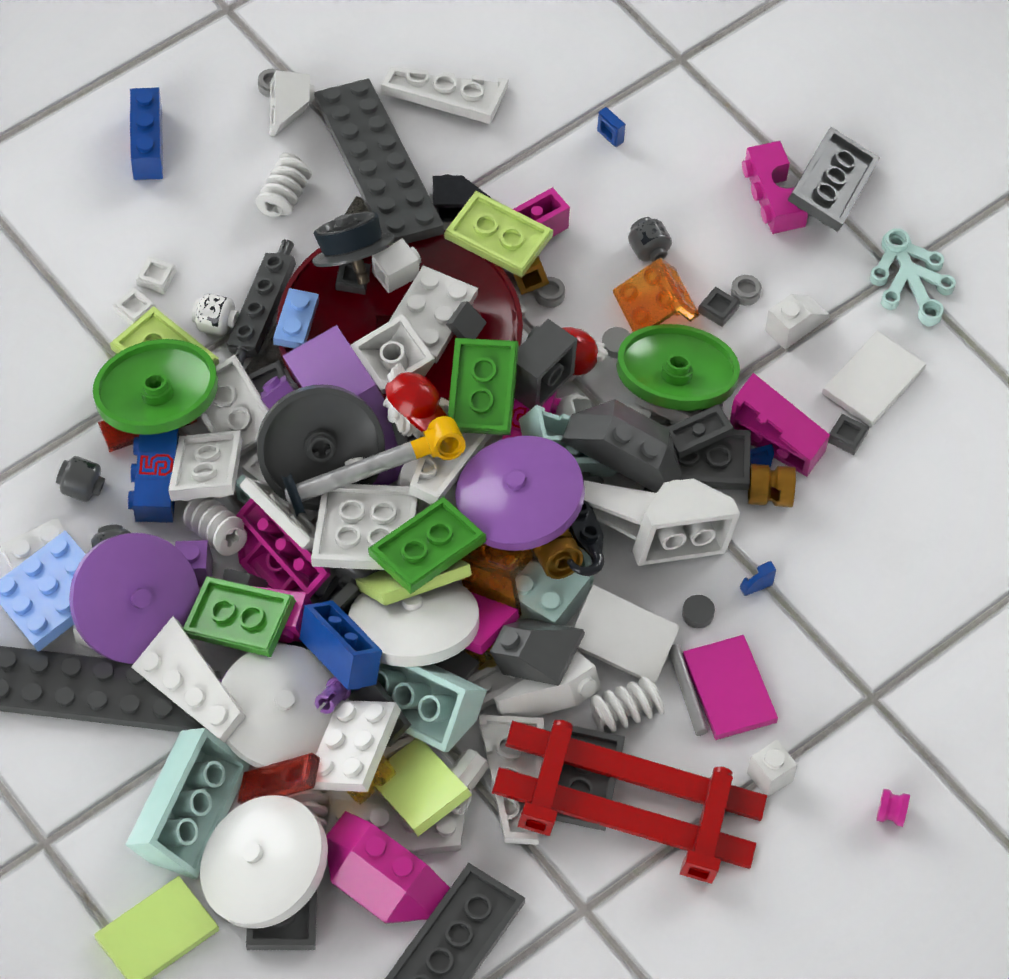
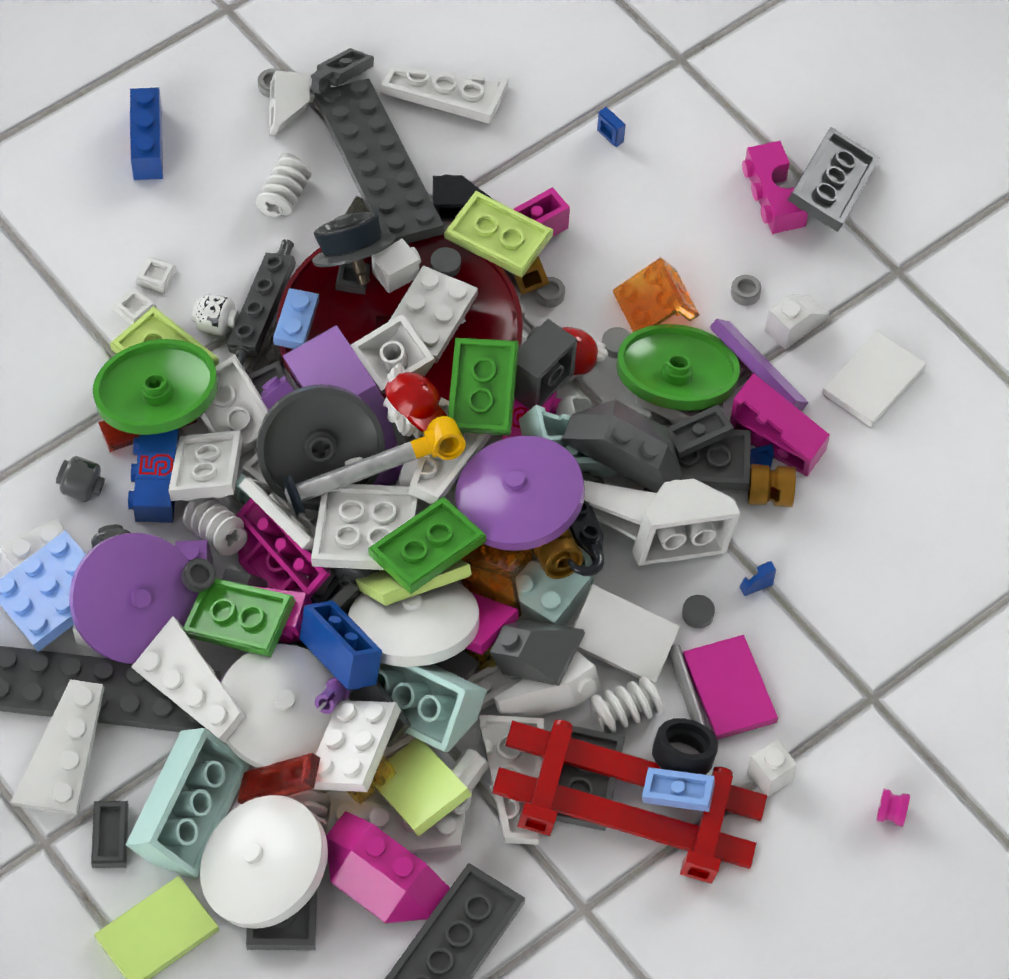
dark grey tile [446,301,487,339] -> none
dark grey head [628,217,672,263] -> none
dark grey tile [698,286,740,327] -> none
dark grey tile [828,414,869,455] -> none
light aqua plant [870,228,956,326] -> none
none -> white wing [10,679,105,815]
none -> dark grey tile [91,801,129,868]
none -> dark grey tile [181,558,216,593]
none -> dark grey hinge [310,48,374,94]
none -> dark grey tile [431,247,461,277]
none -> light blue plate [642,767,715,812]
none -> black tyre [652,718,718,775]
none -> medium lavender tile [710,319,809,410]

